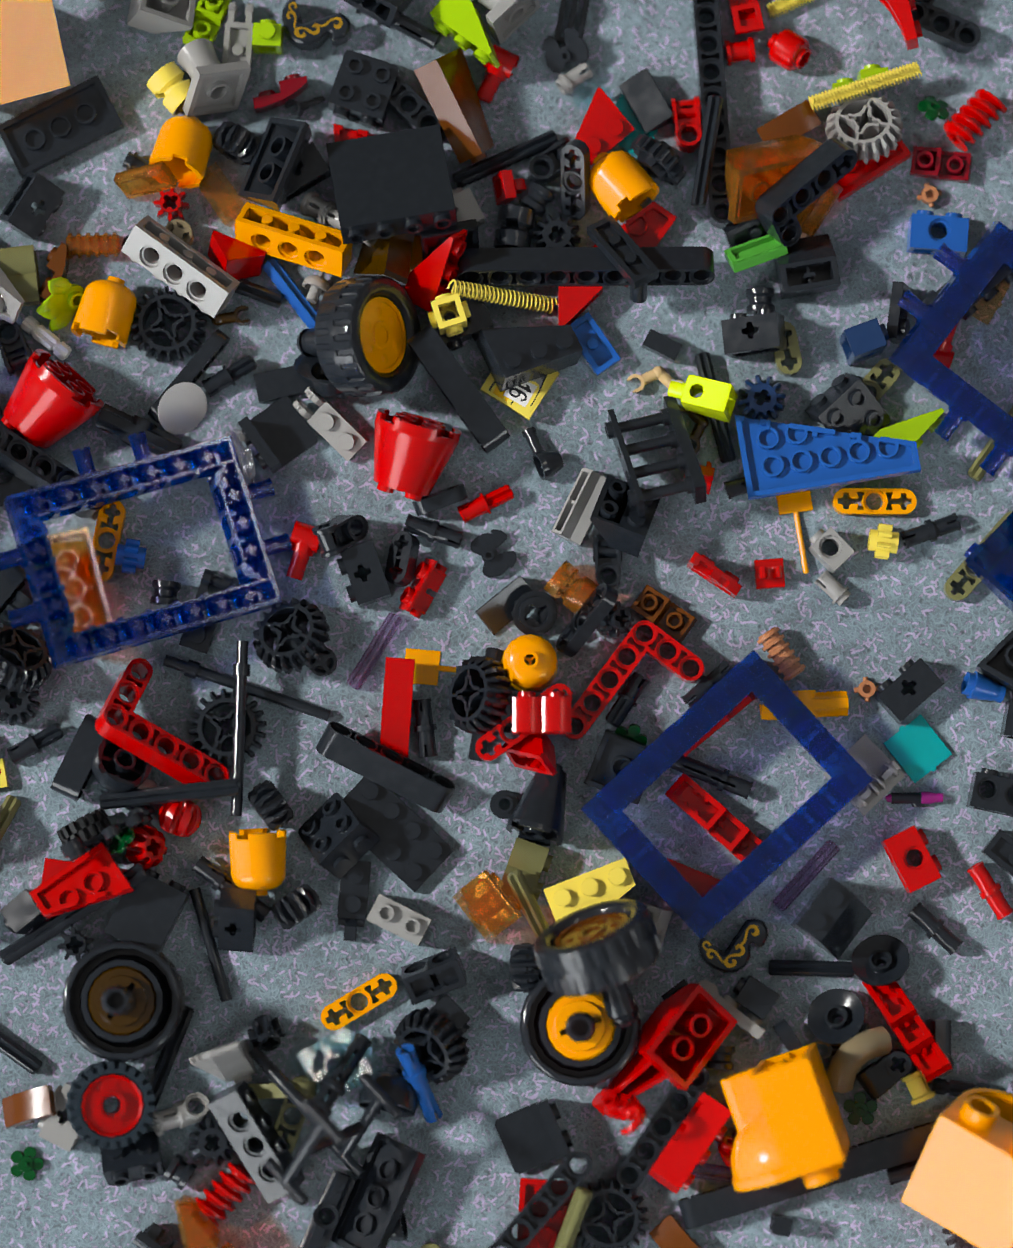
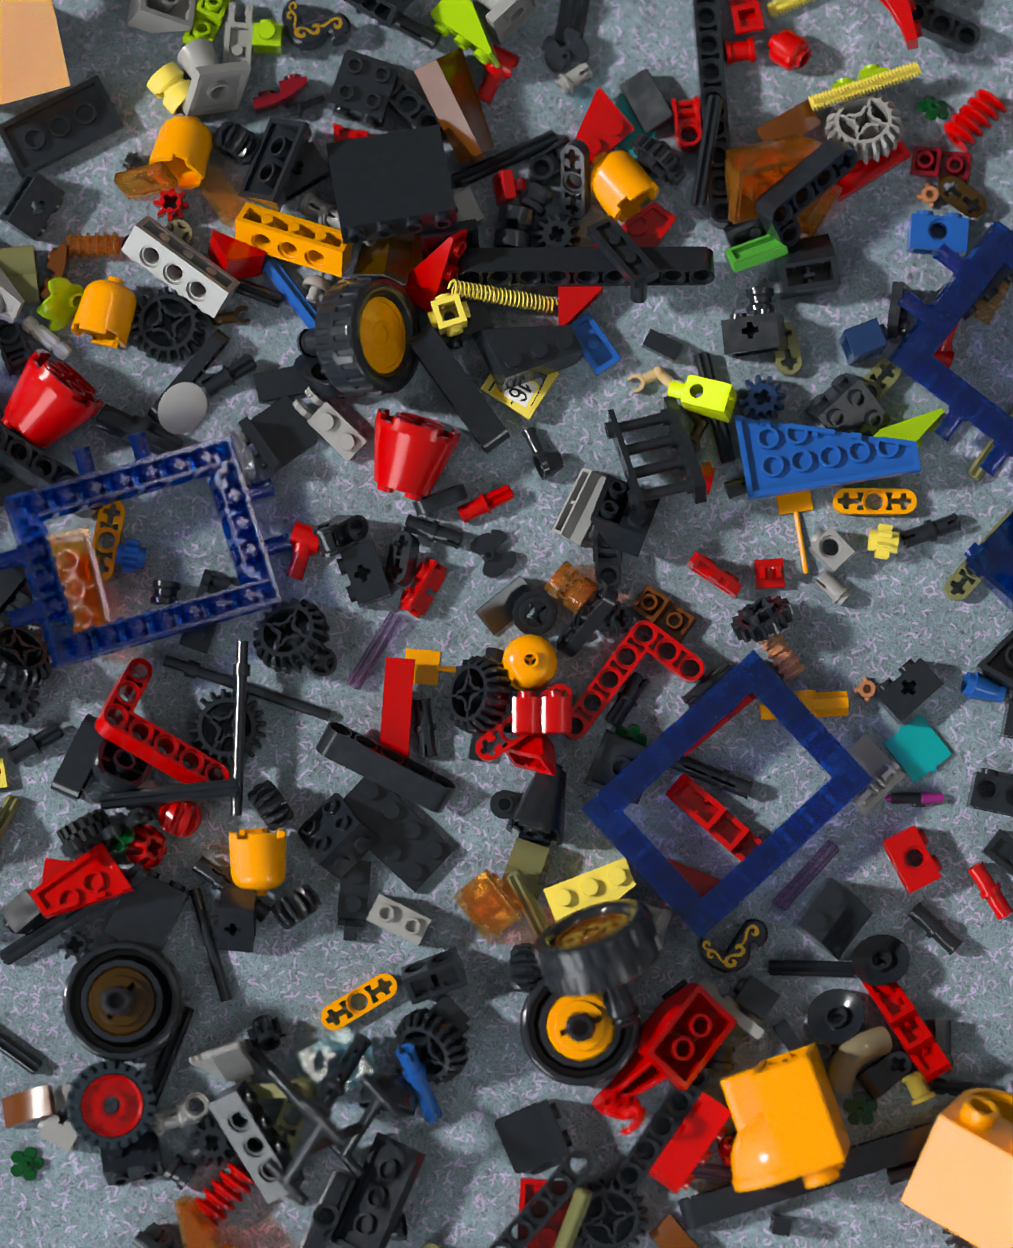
none -> black gear [731,596,794,643]
none -> dark brown beam [937,174,987,218]

